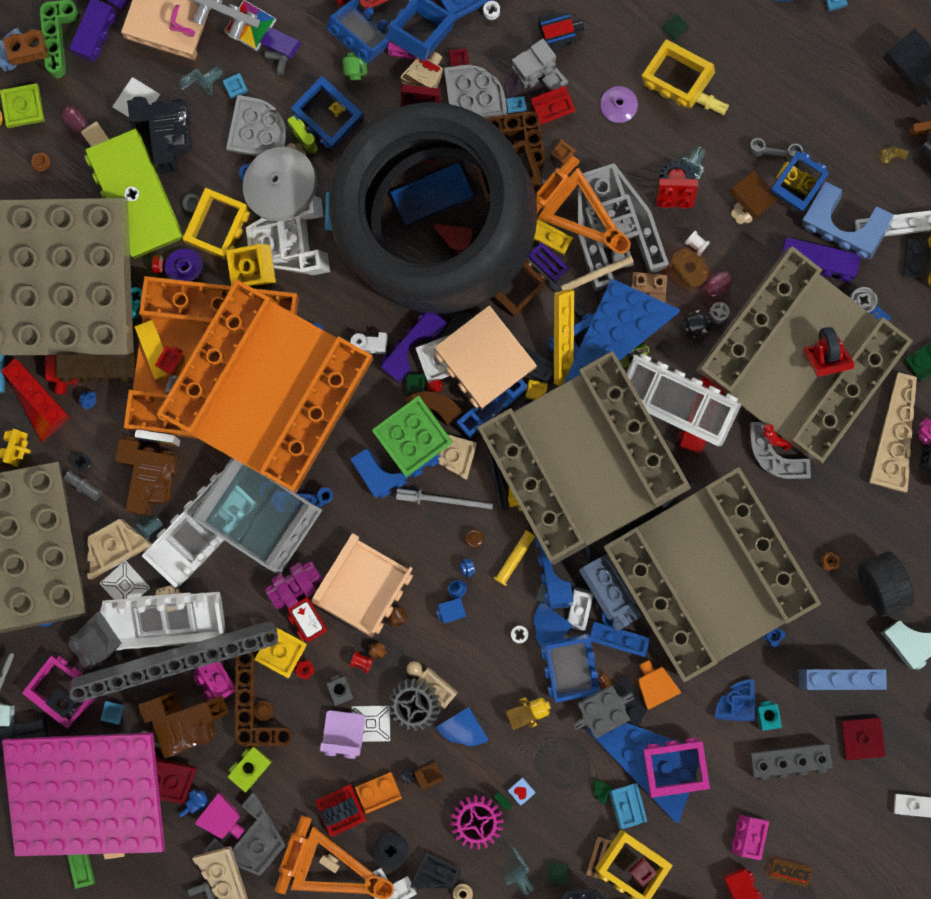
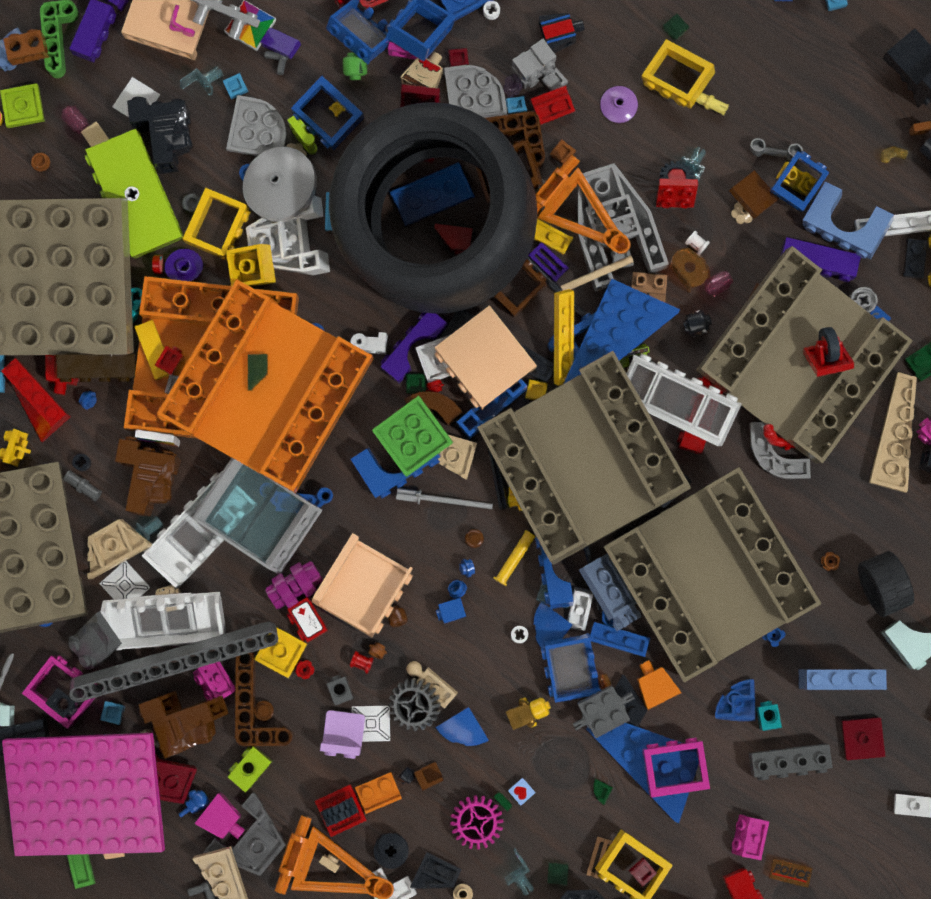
dark azure plate [609,783,647,830] -> none
light grey wheel [709,302,730,324] -> none
none -> clear green tile [248,354,268,391]

